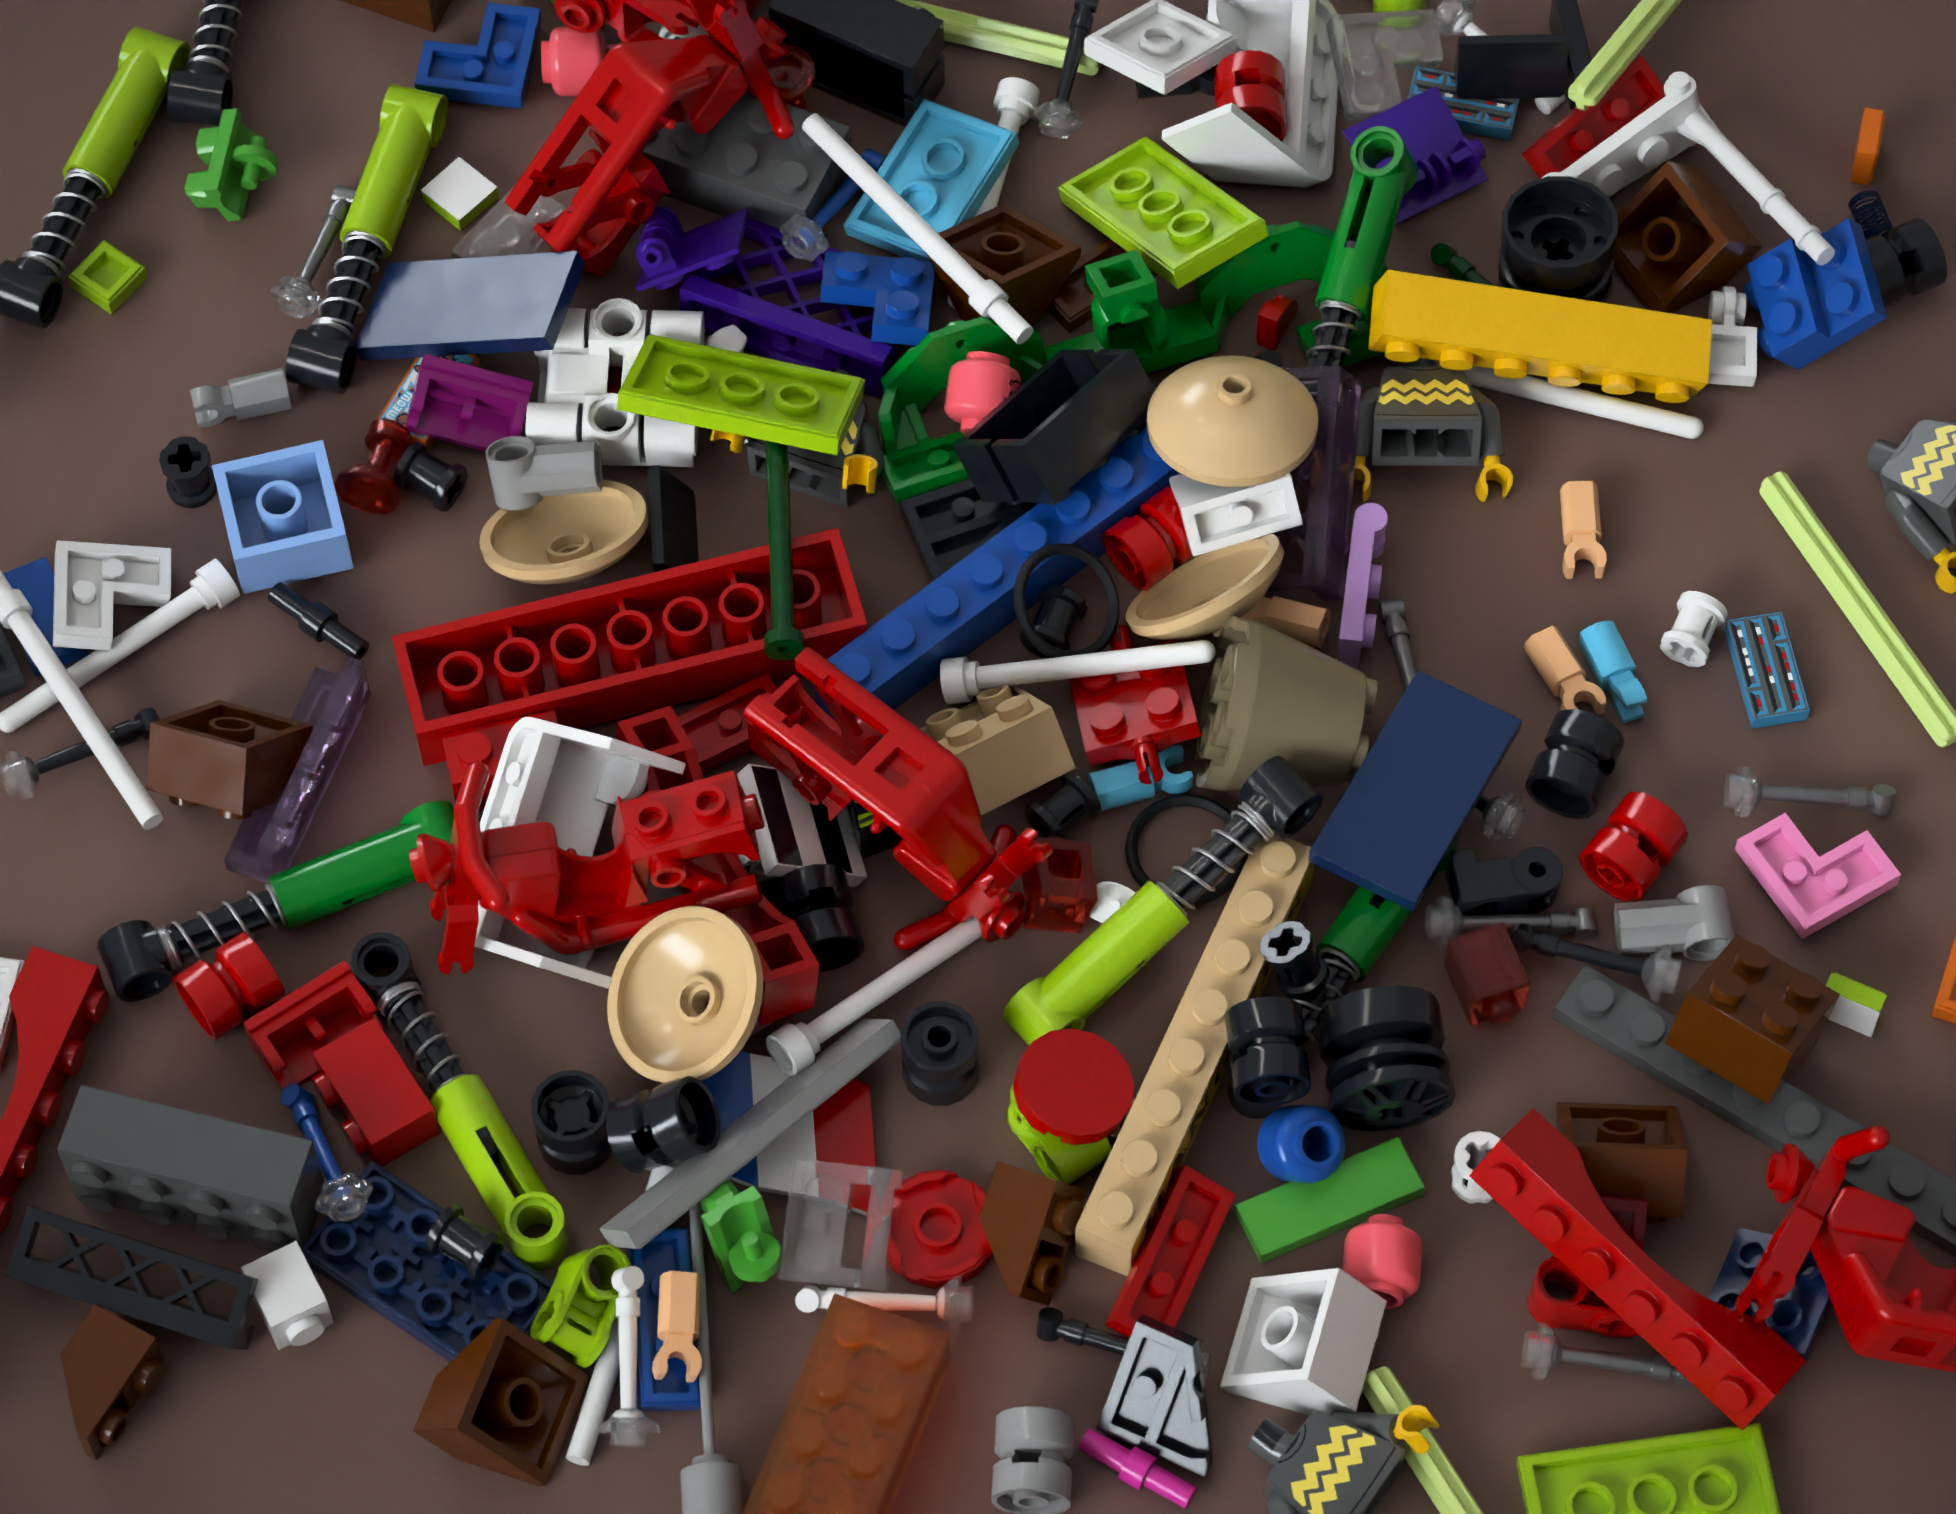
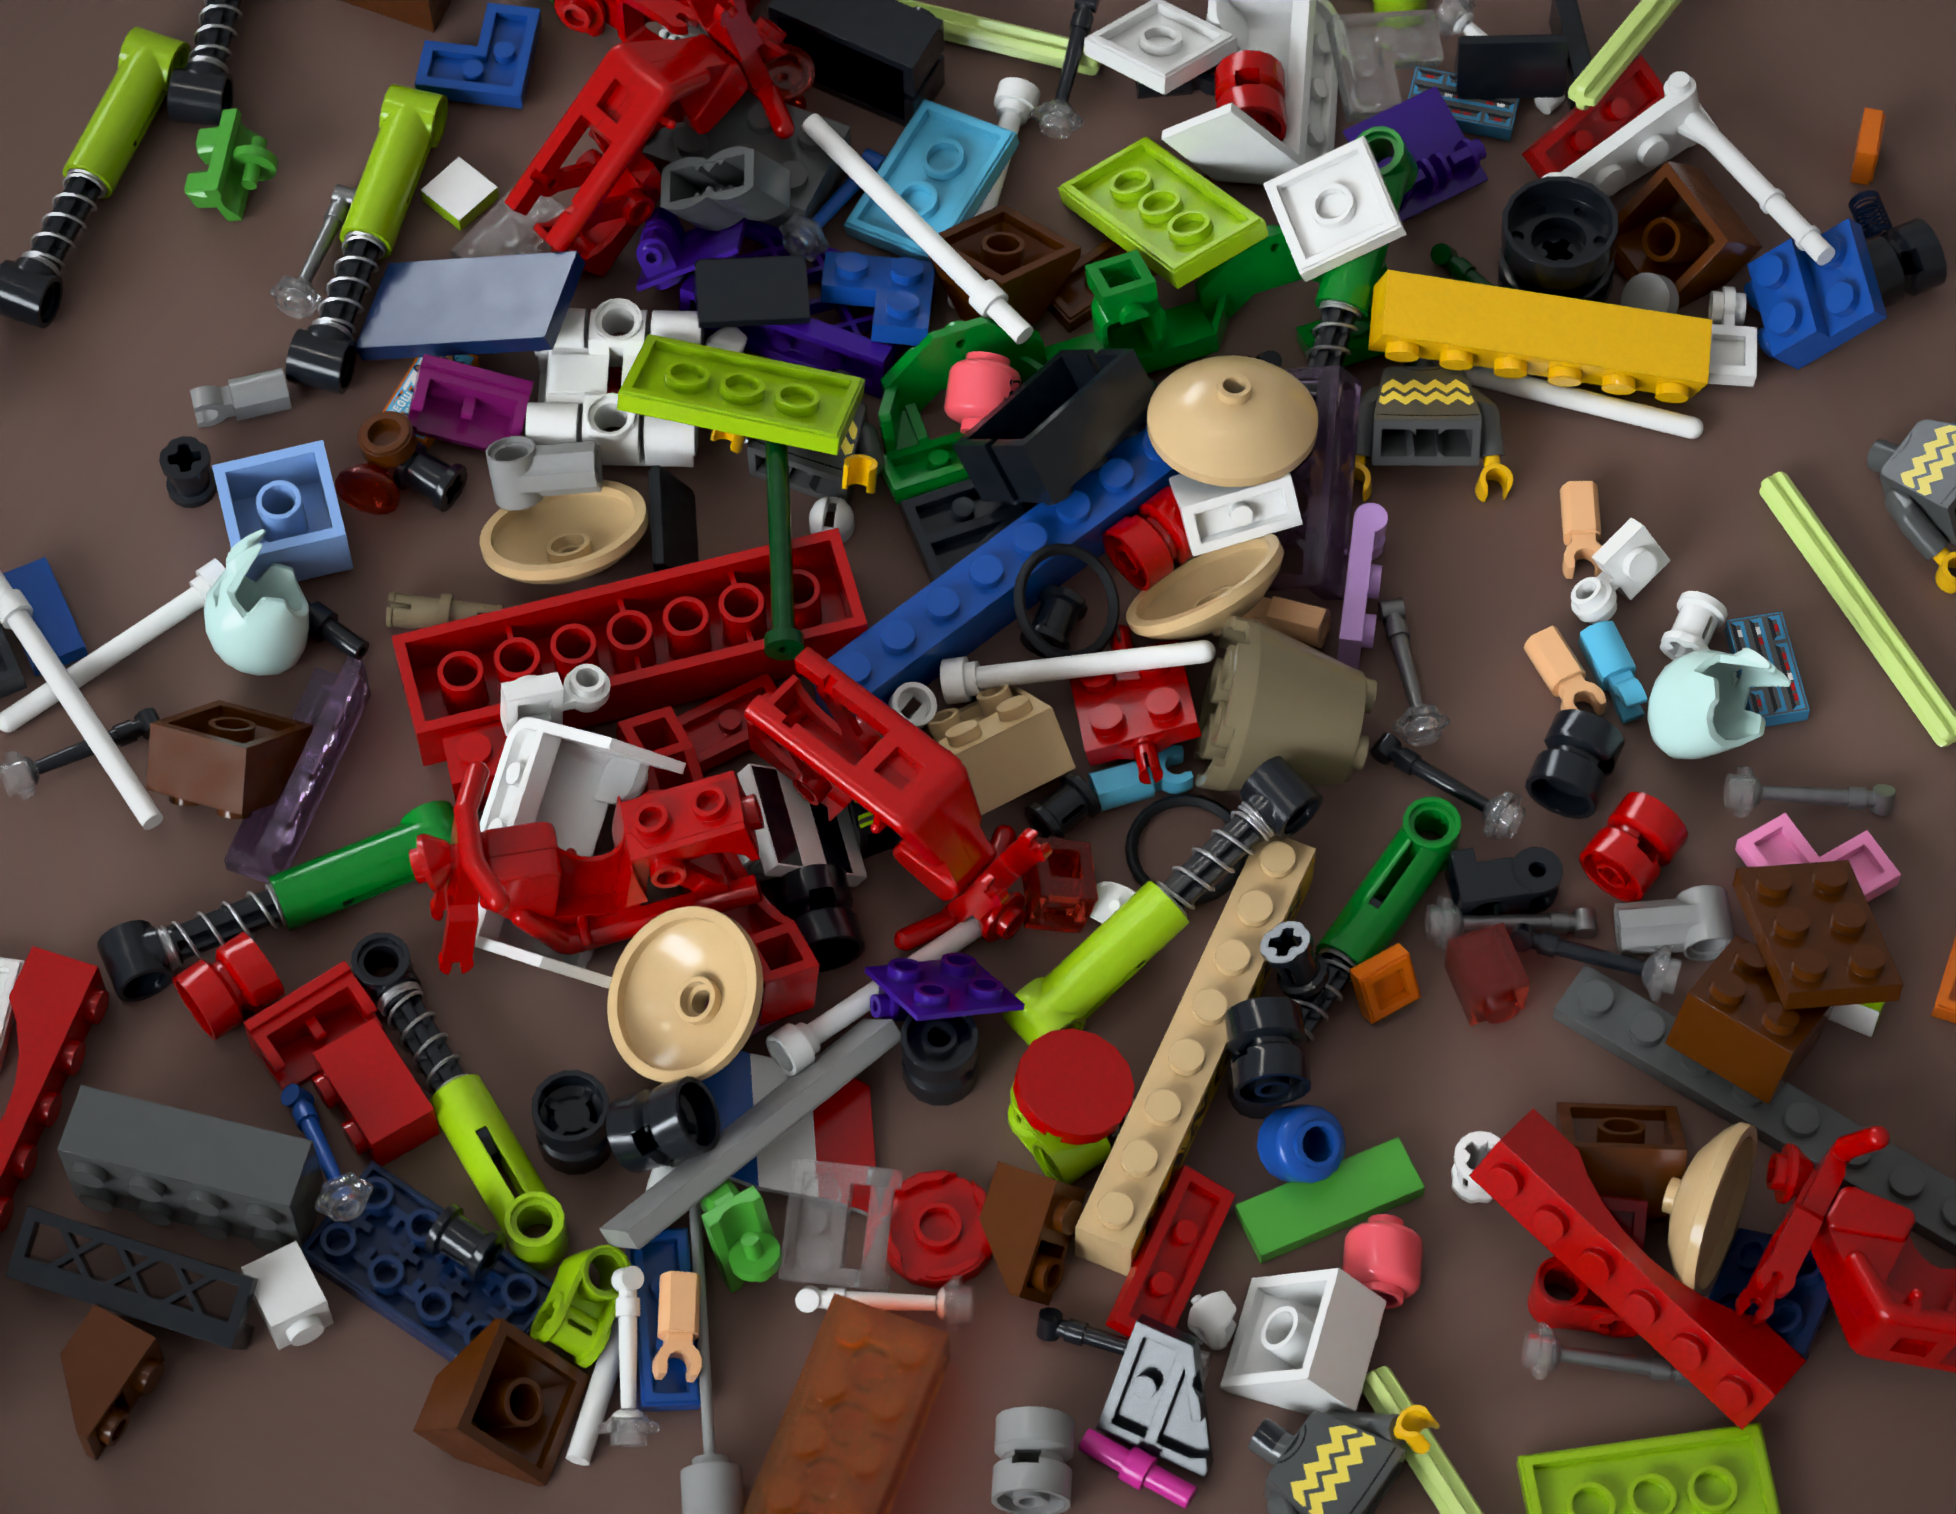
white plate [53,540,171,651] -> none
lime tile [68,240,148,315] -> none
coral head [541,27,617,96] -> none
red tile [1256,294,1298,351] -> none
dark blue tile [1308,670,1522,912] -> none
black wheel [1315,985,1456,1132] -> none
none -> light aqua helmet [204,529,309,676]
none -> reddish brown tile [357,411,417,468]
none -> dark tan pin [386,591,504,630]
none -> white plate [500,664,611,736]
none -> dark grey brick [660,146,791,231]
none -> black slope [693,255,810,328]
none -> white hinge [809,496,854,543]
none -> dark purple hinge [865,953,1025,1022]
none -> white hinge [888,682,937,729]
none -> white piece [1187,1291,1237,1350]
none -> white tile [1263,136,1407,282]
none -> orange tile [1349,943,1421,1024]
none -> white plate [1571,517,1671,624]
none -> light grey tile [1621,273,1679,314]
none -> light aqua helmet [1647,648,1791,759]
none -> tan dish [1662,1122,1758,1297]
none -> reddish brown plate [1732,860,1903,1010]

